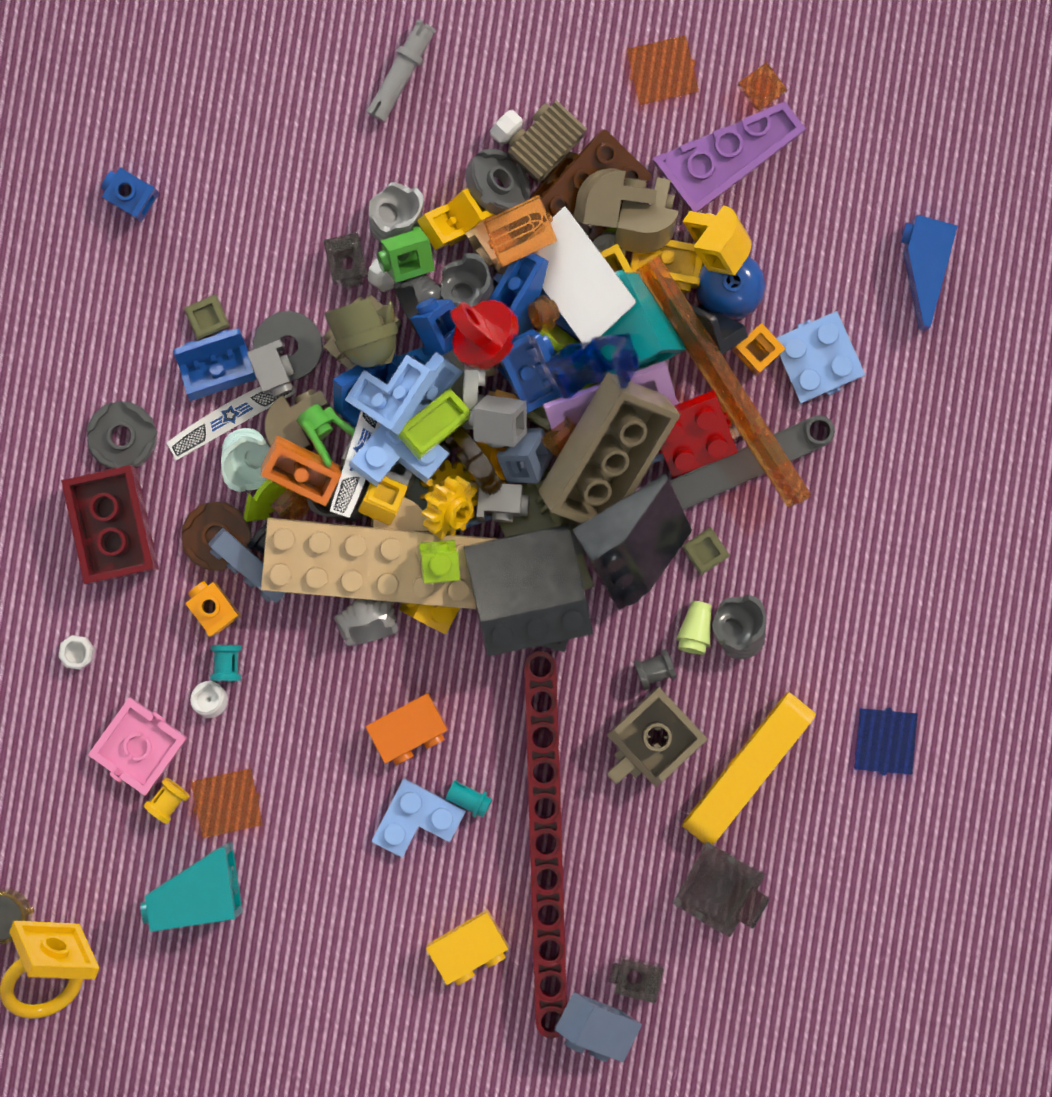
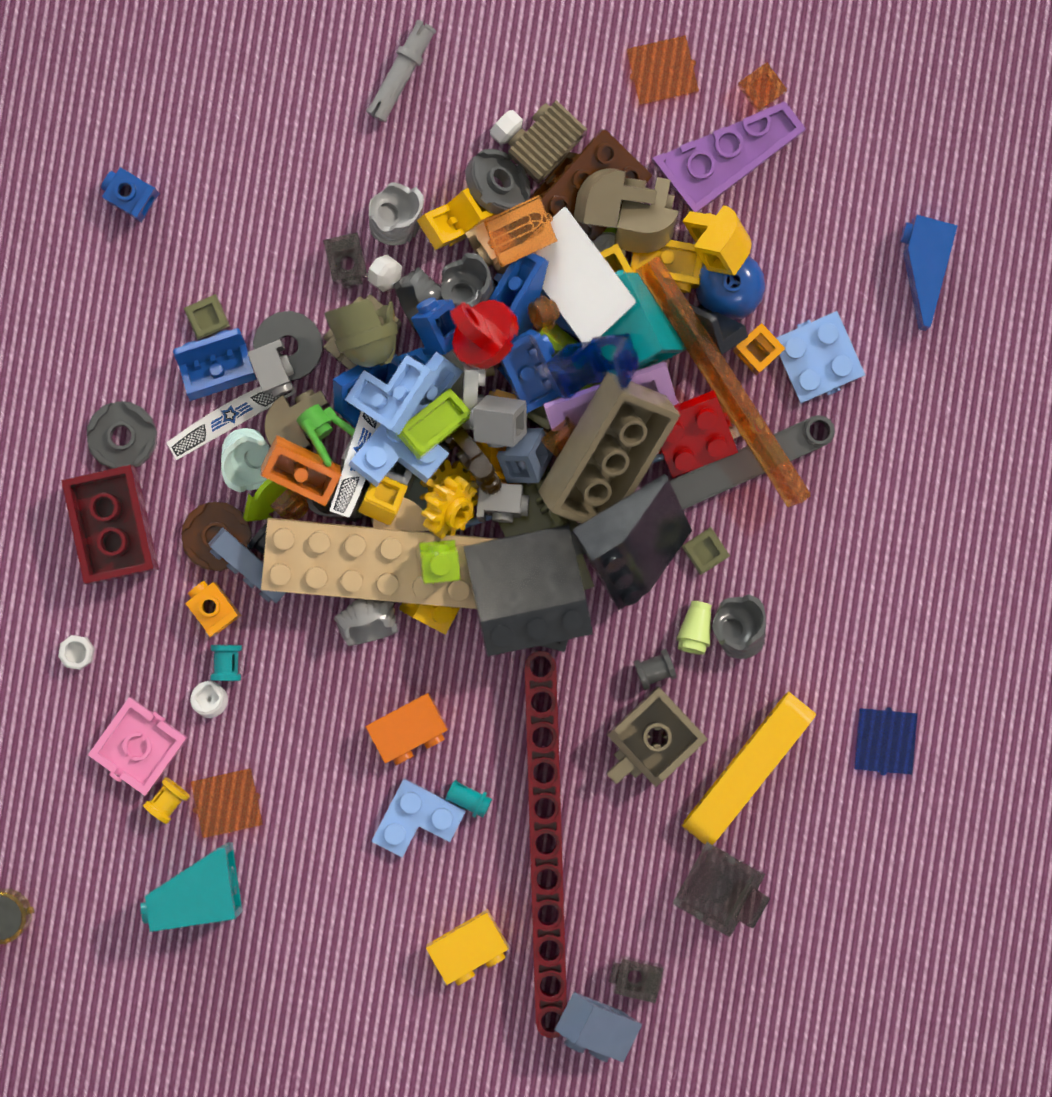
yellow tile [0,921,99,1019] -> none
bright green brick [377,226,435,283] -> none

